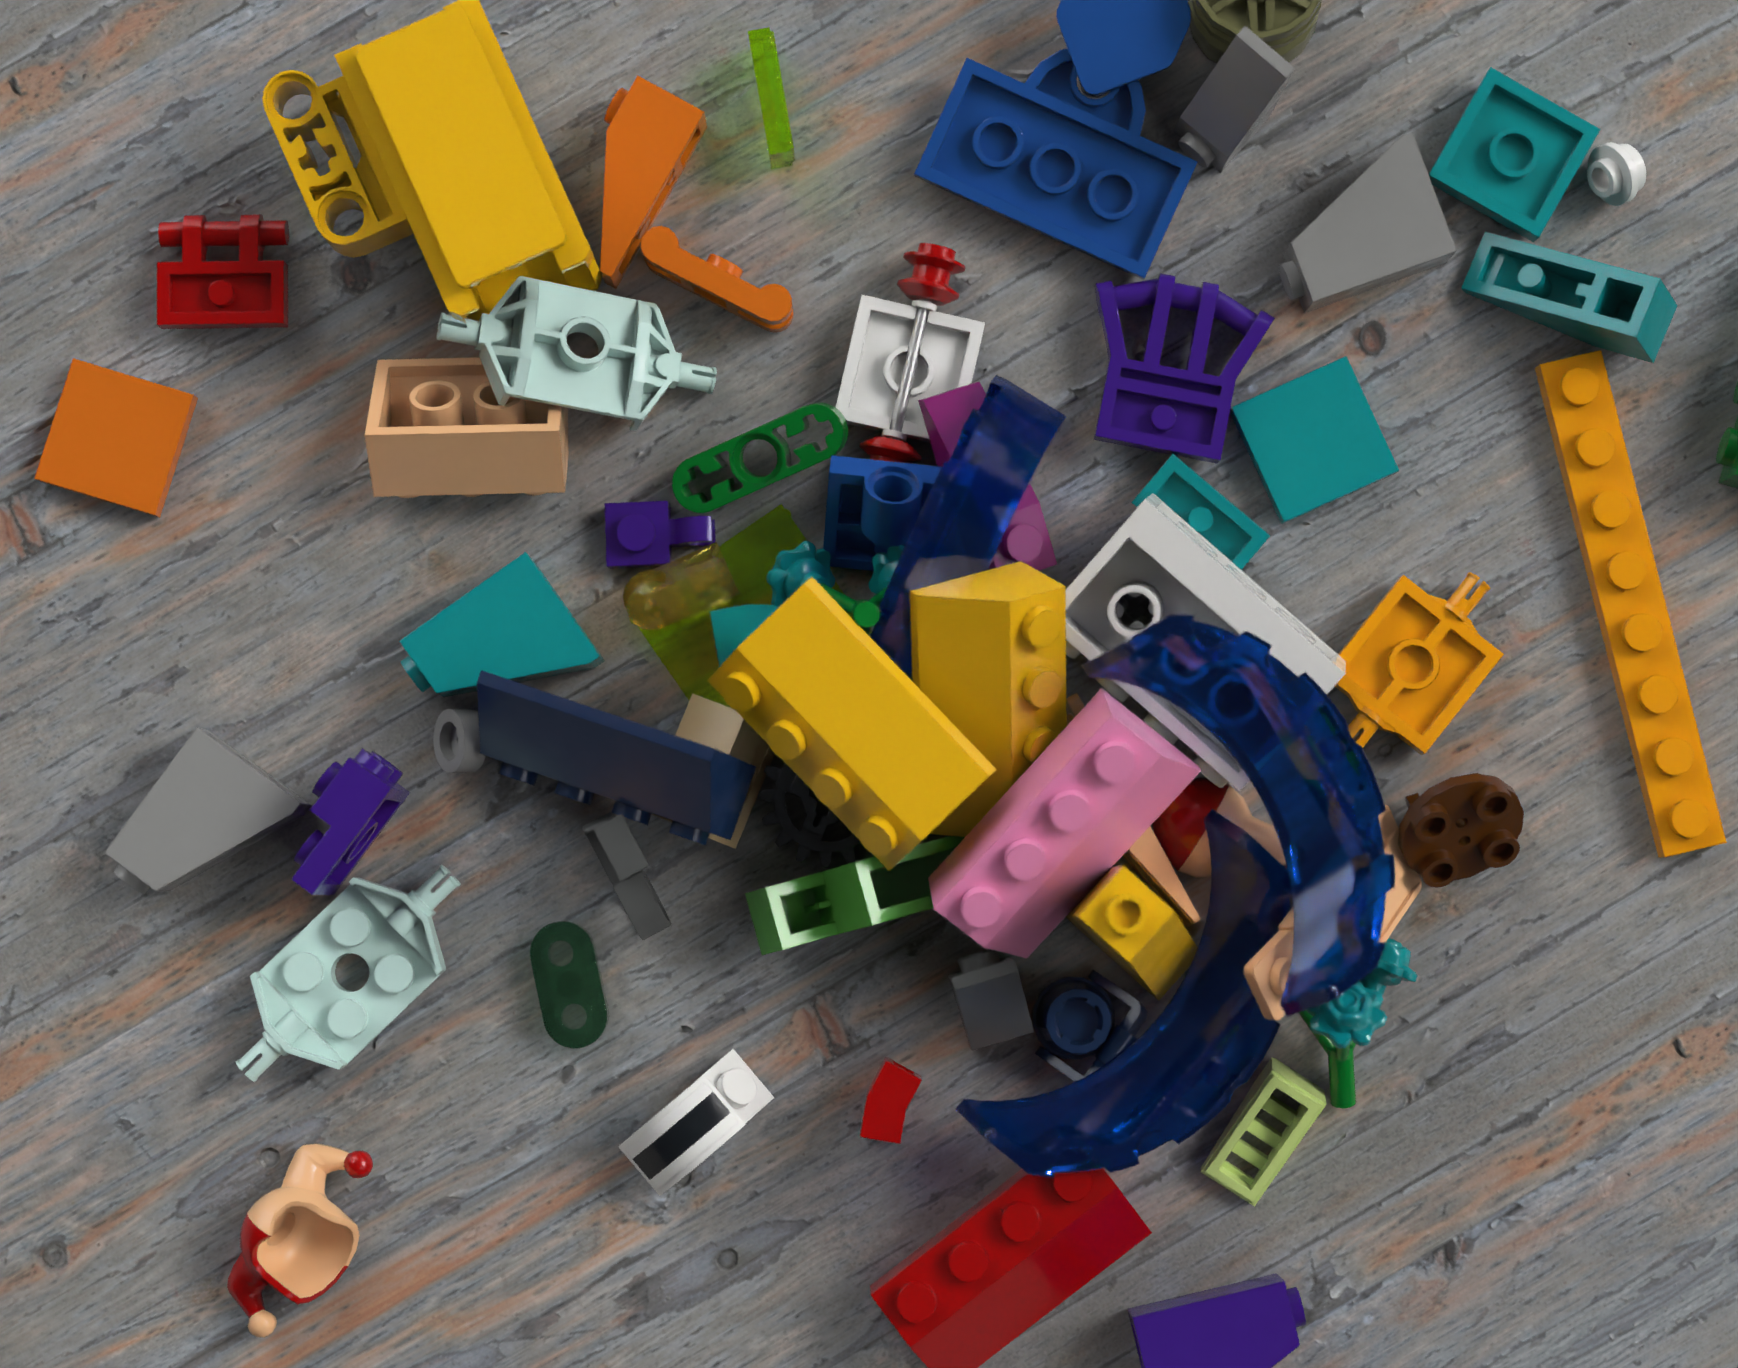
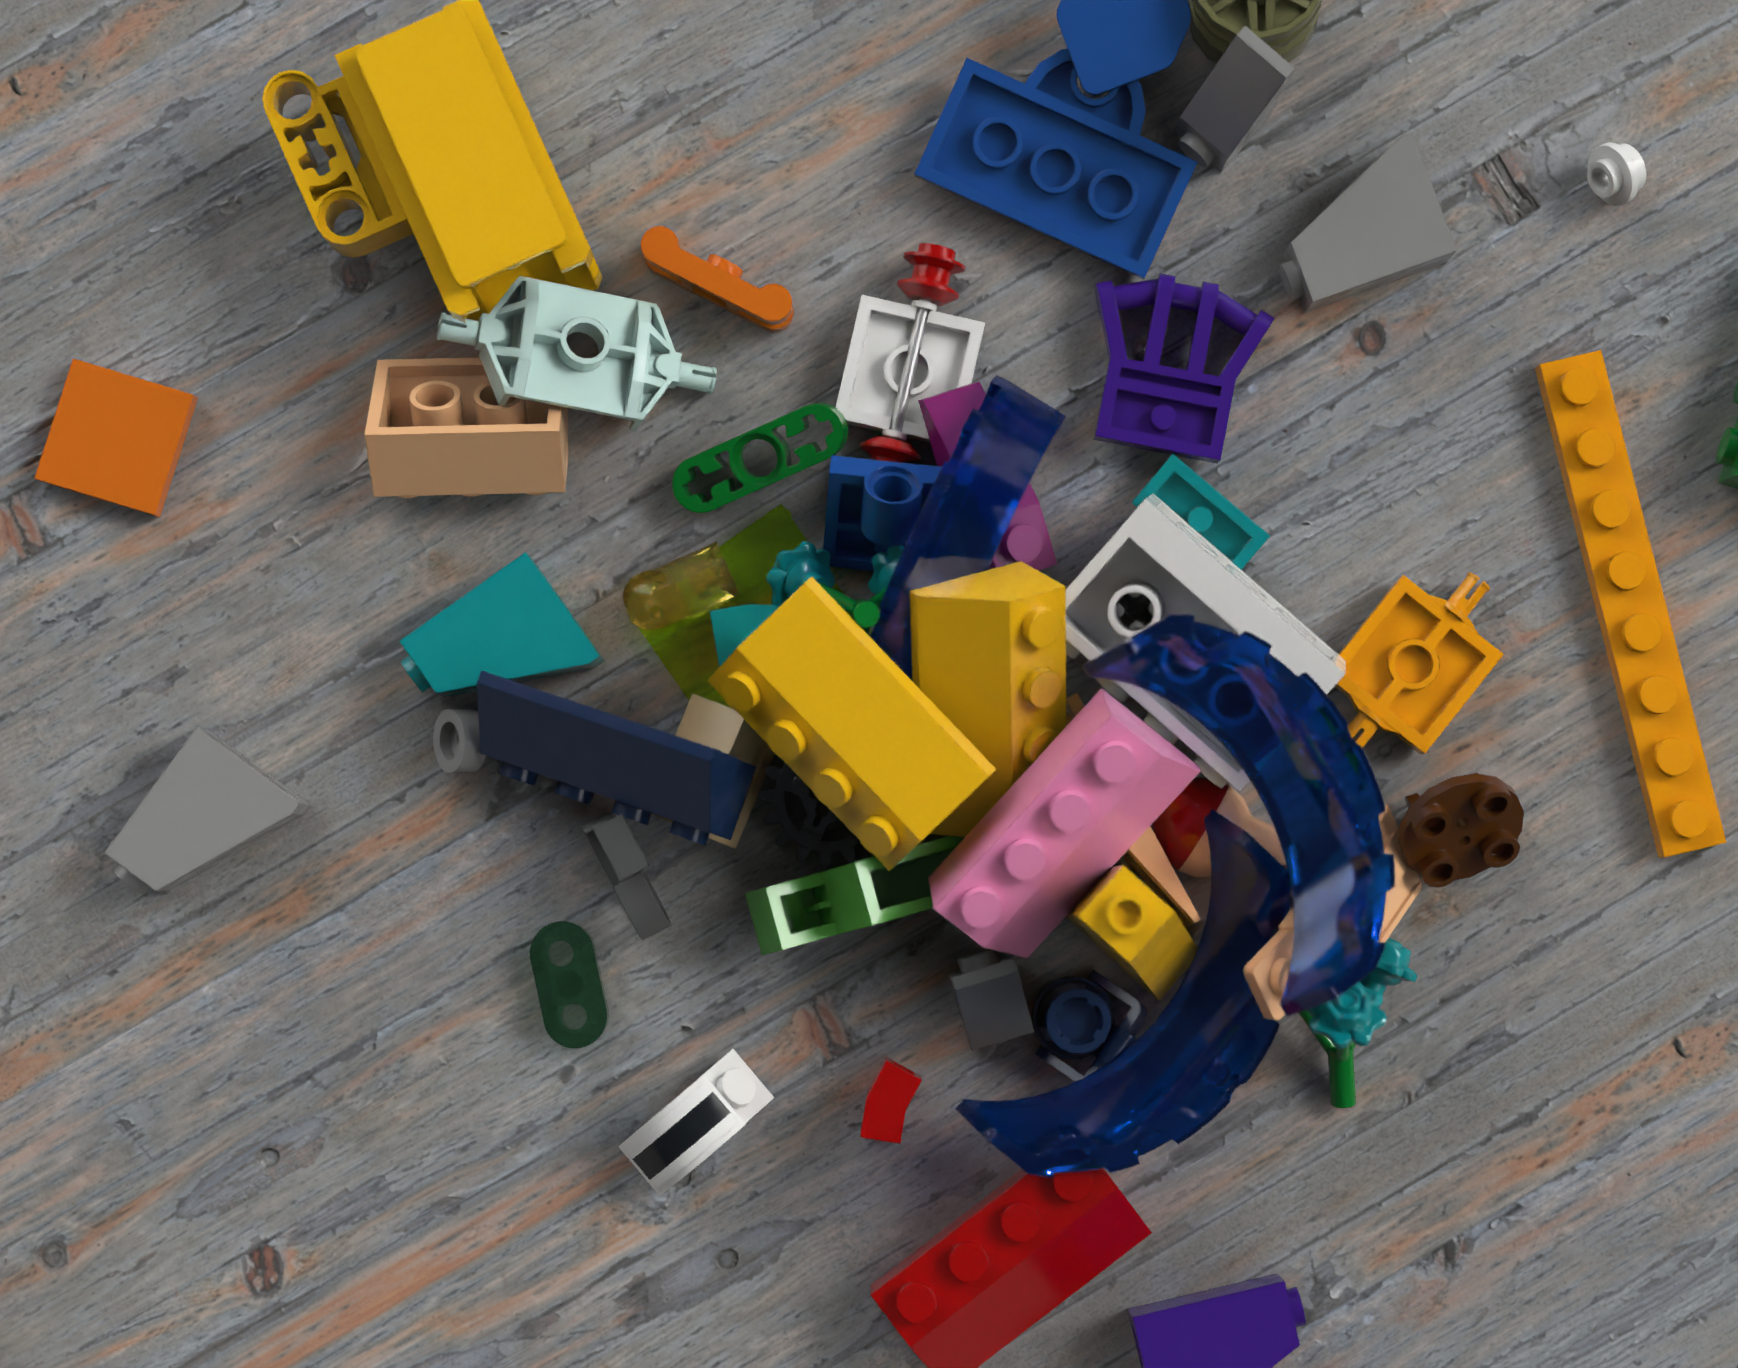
red plate [157,214,289,329] -> none
light nougat piece [227,1143,373,1337] -> none
light aqua plate [235,864,461,1082] -> none
dark purple plate [291,748,410,895] -> none
orange slope [600,75,707,289] -> none
dark purple plate [604,500,716,569] -> none
clear neon green tile [748,27,795,169] -> none
yellowish green slope [1201,1057,1327,1207] -> none
teal tile [1230,356,1399,525] -> none
teal plate [1428,67,1601,242] -> none
teal slope [1461,231,1678,363] -> none

